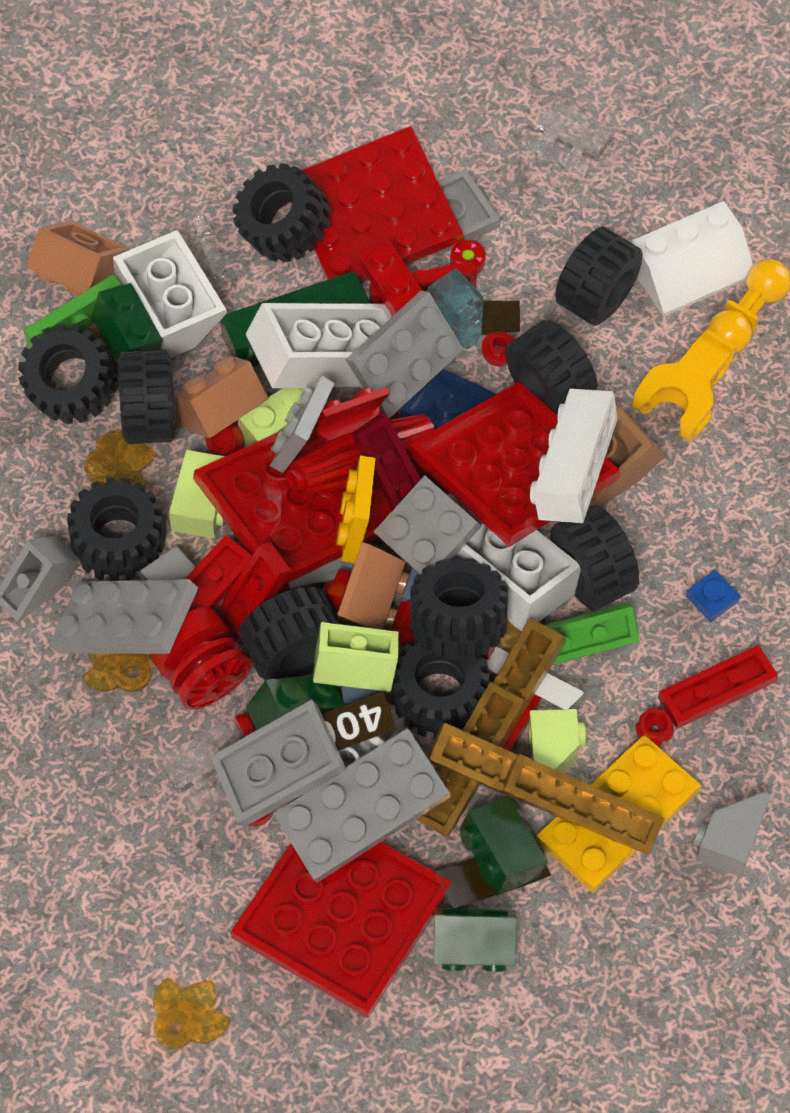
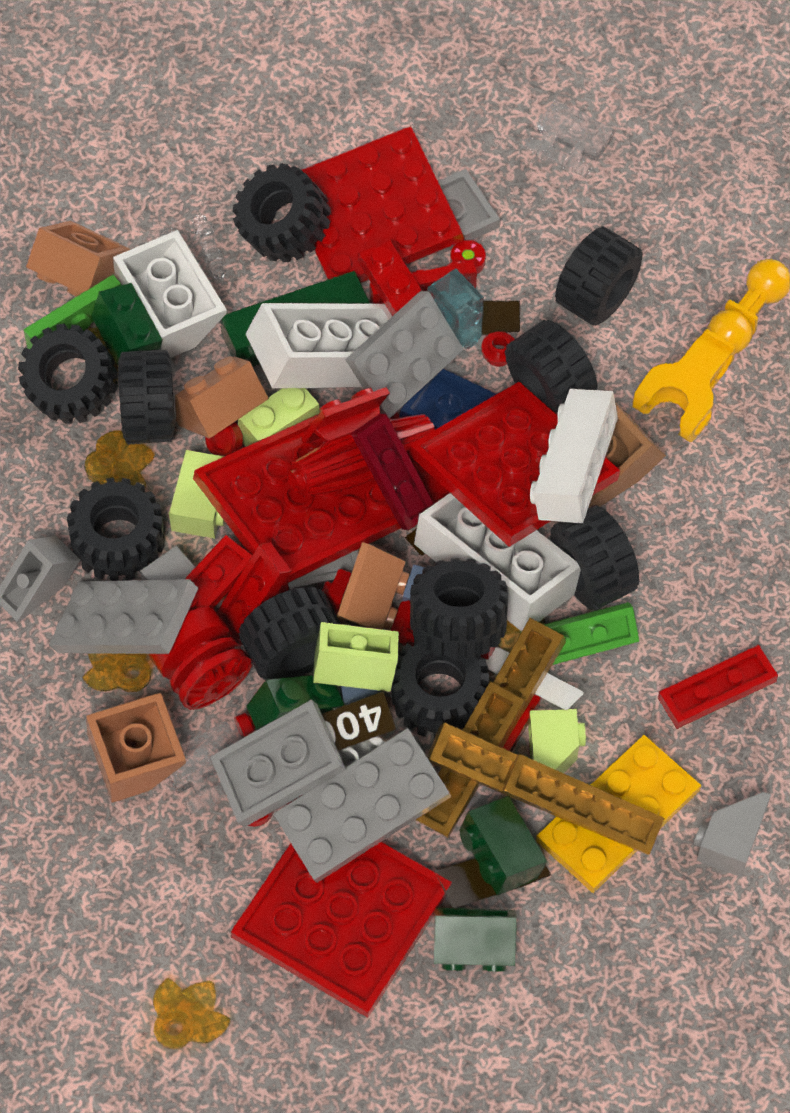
light grey plate [270,376,335,473] -> none
yellow plate [336,455,375,563] -> none
light grey plate [374,476,482,574] -> none
white slope [631,201,753,317] -> none
red plate [636,709,674,746] -> none
blue plate [686,570,740,623] -> none
none -> nougat slope [86,692,186,803]

